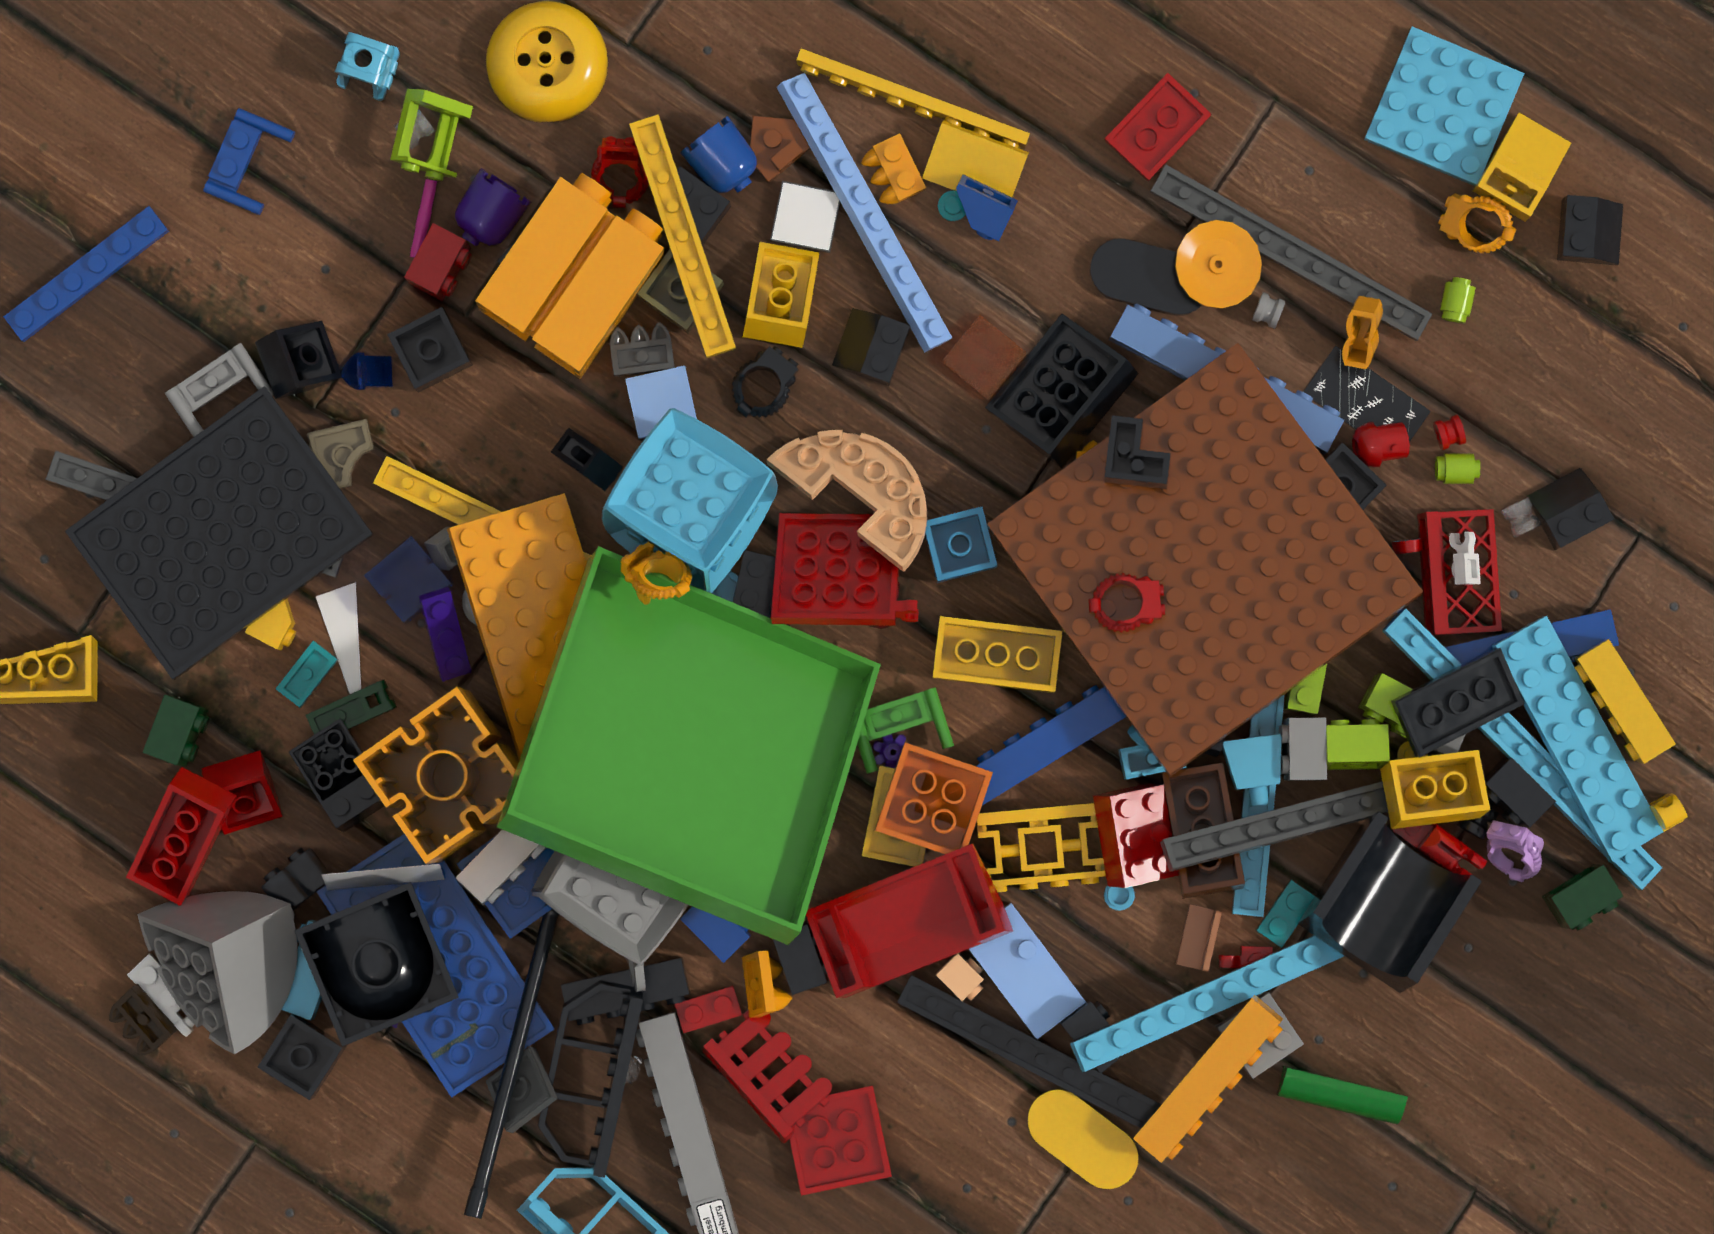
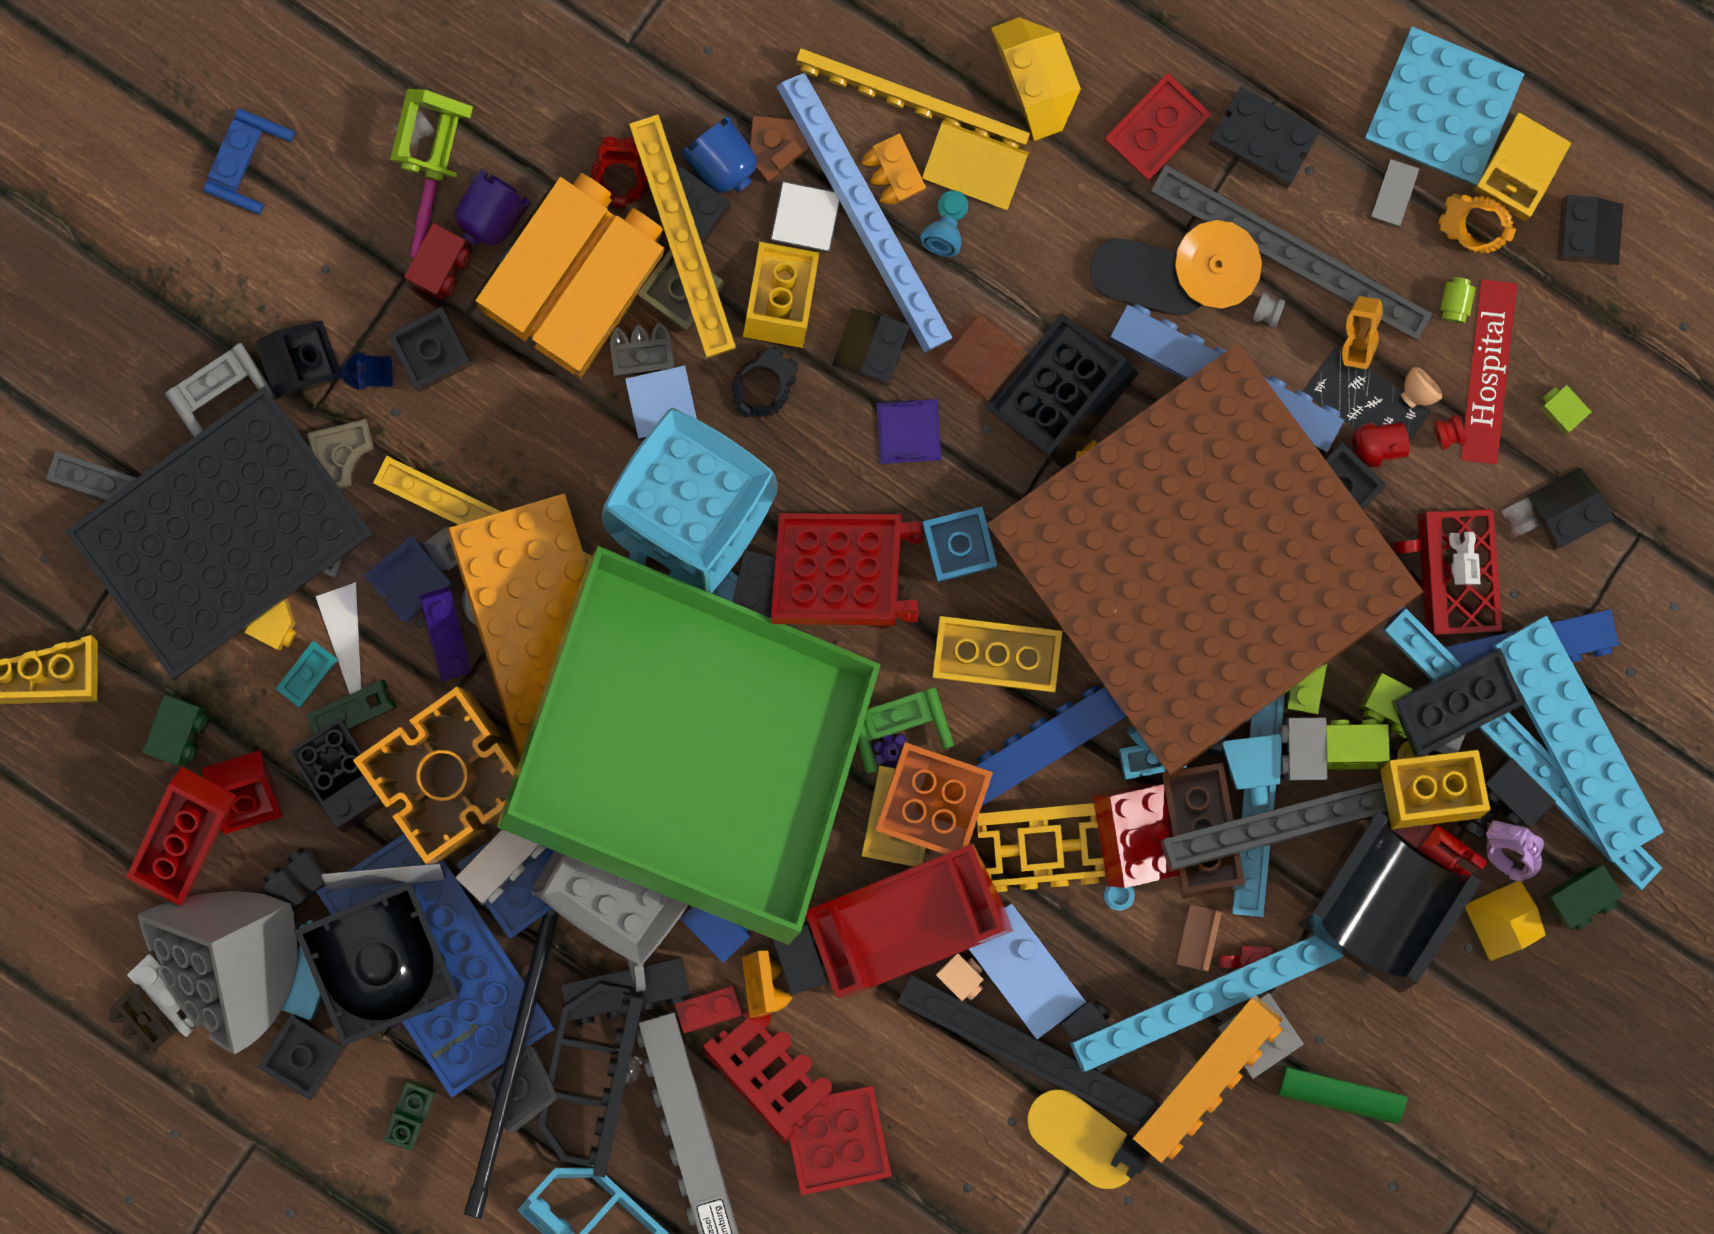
blue plate [3,206,169,342] -> none
medium azure piece [335,32,400,101] -> none
yellow brick [486,1,608,123] -> none
black slope [551,428,623,491] -> none
light orange piece [621,541,692,605] -> none
light nougat plate [766,430,927,572] -> none
blue slope [956,174,1018,241] -> none
red piece [1088,573,1165,633] -> none
black brick [1104,415,1171,489] -> none
teal plate [1256,880,1315,948] -> none
lime brick [1435,453,1480,484] -> none
yellow wedge [1574,639,1676,764] -> none
yellow leg [1649,793,1688,832] -> none
none -> dark green slope [383,1078,437,1152]
none -> dark purple piece [876,399,941,464]
none -> dark azure brick [920,216,962,257]
none -> yellow wedge [991,17,1081,142]
none -> black tile [1111,1134,1151,1178]
none -> black piece [1208,86,1321,189]
none -> light grey tile [1370,159,1419,227]
none -> light nougat brick [1401,367,1442,408]
none -> red sticker [1461,279,1517,465]
none -> yellow slope [1465,881,1546,961]
none -> lime brick [1540,385,1591,435]

